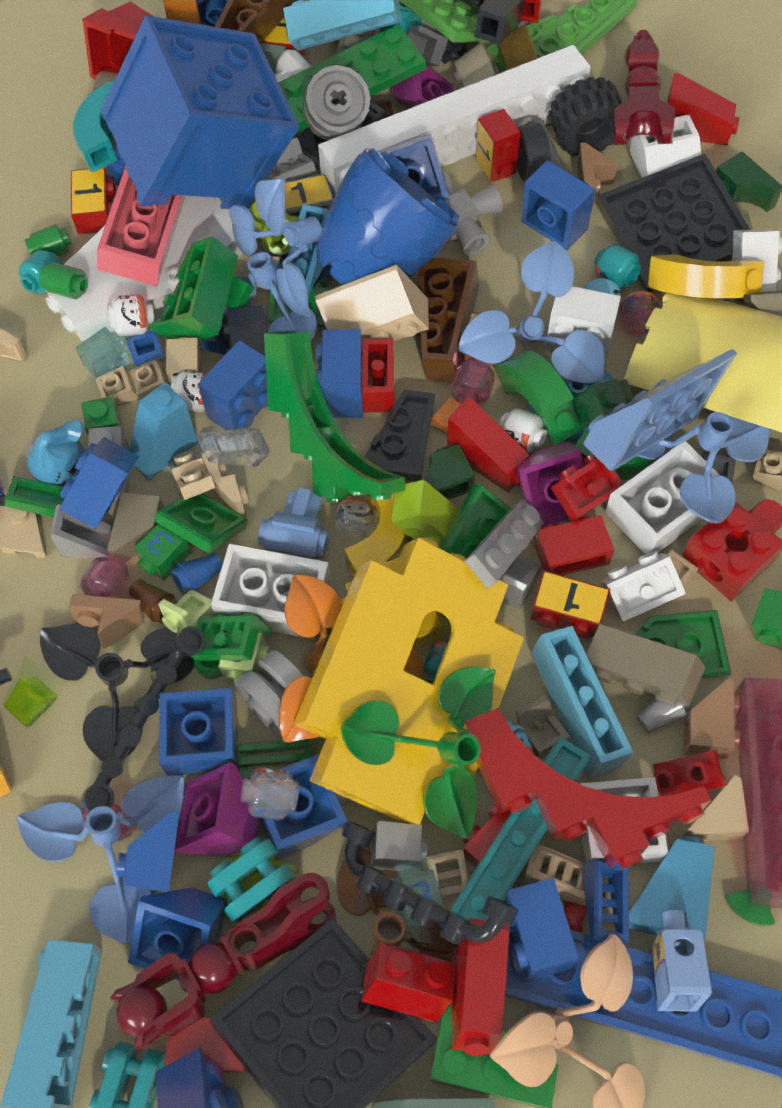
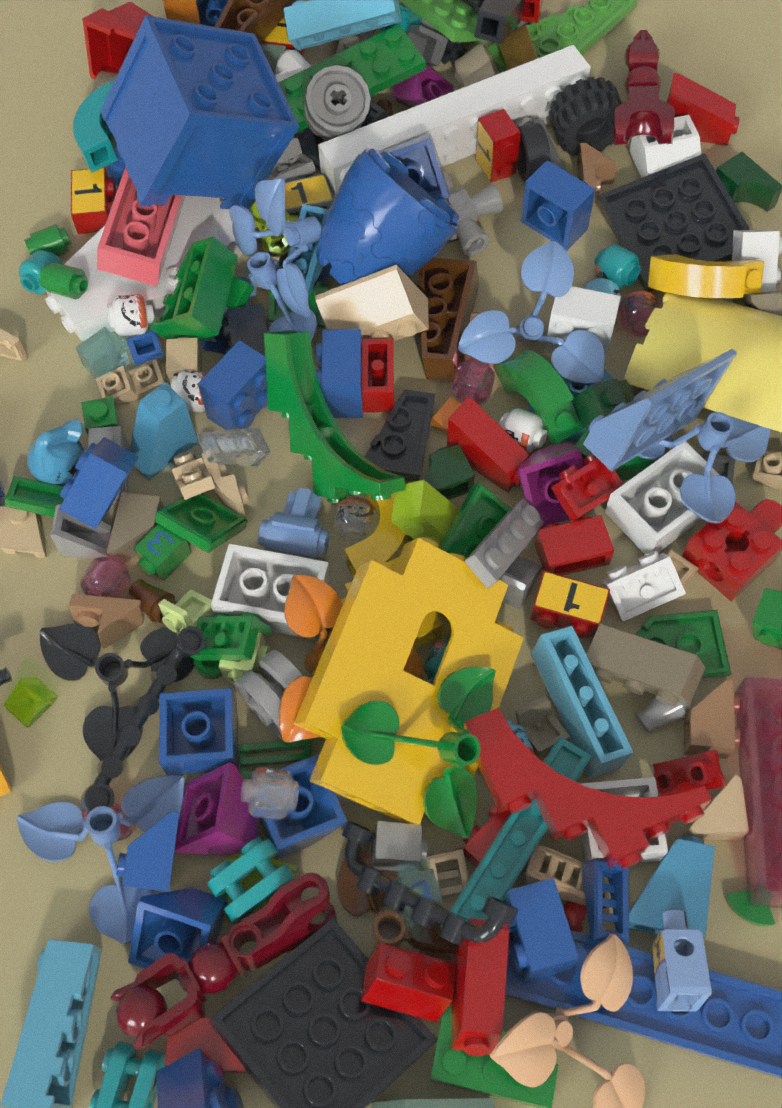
blue cone [171,552,223,594] -> none

